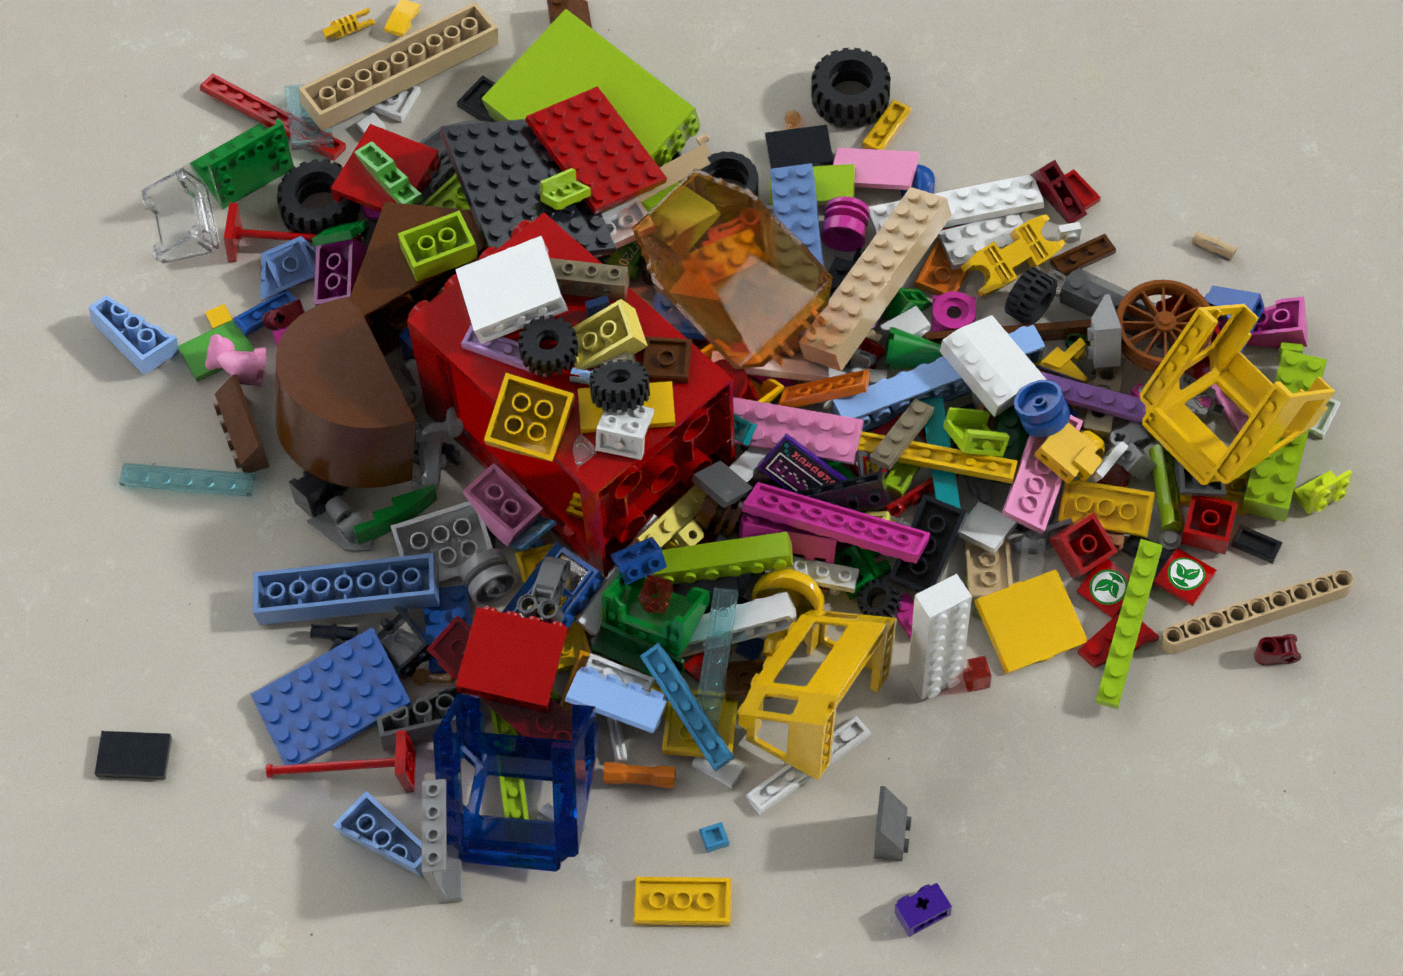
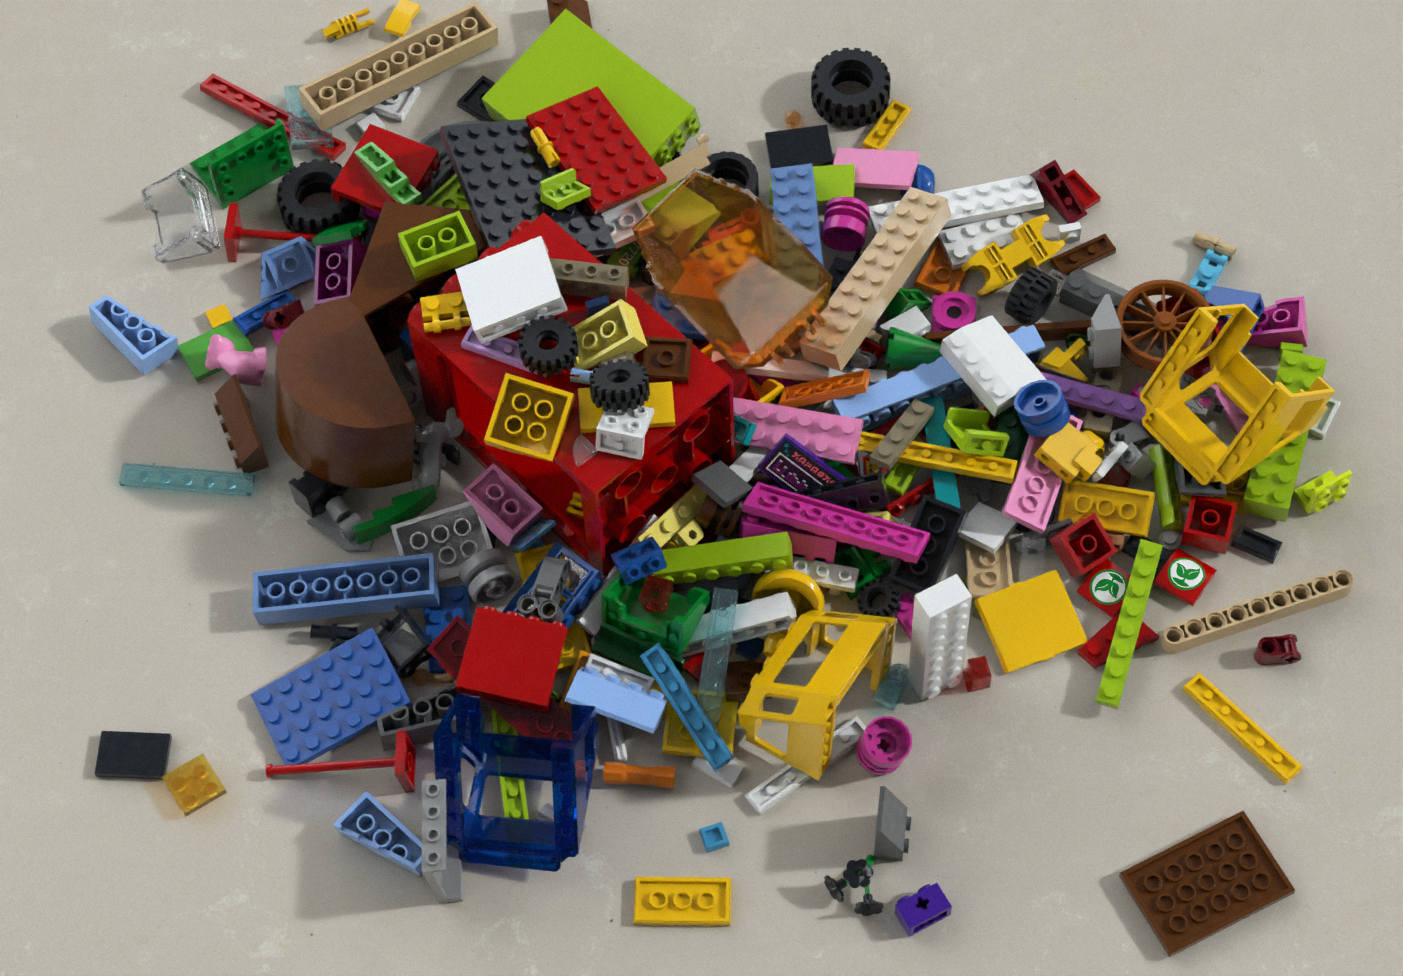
none -> clear yellow plate [162,753,227,817]
none -> yellow plate [420,292,471,333]
none -> yellow axle [530,127,561,168]
none -> black plant [824,854,884,916]
none -> dark pink wheel [856,716,912,775]
none -> clear light blue piece [872,663,909,711]
none -> reddish brown plate [1119,810,1295,957]
none -> yellow tile [1182,672,1303,785]
none -> medium azure plate [1188,249,1229,297]

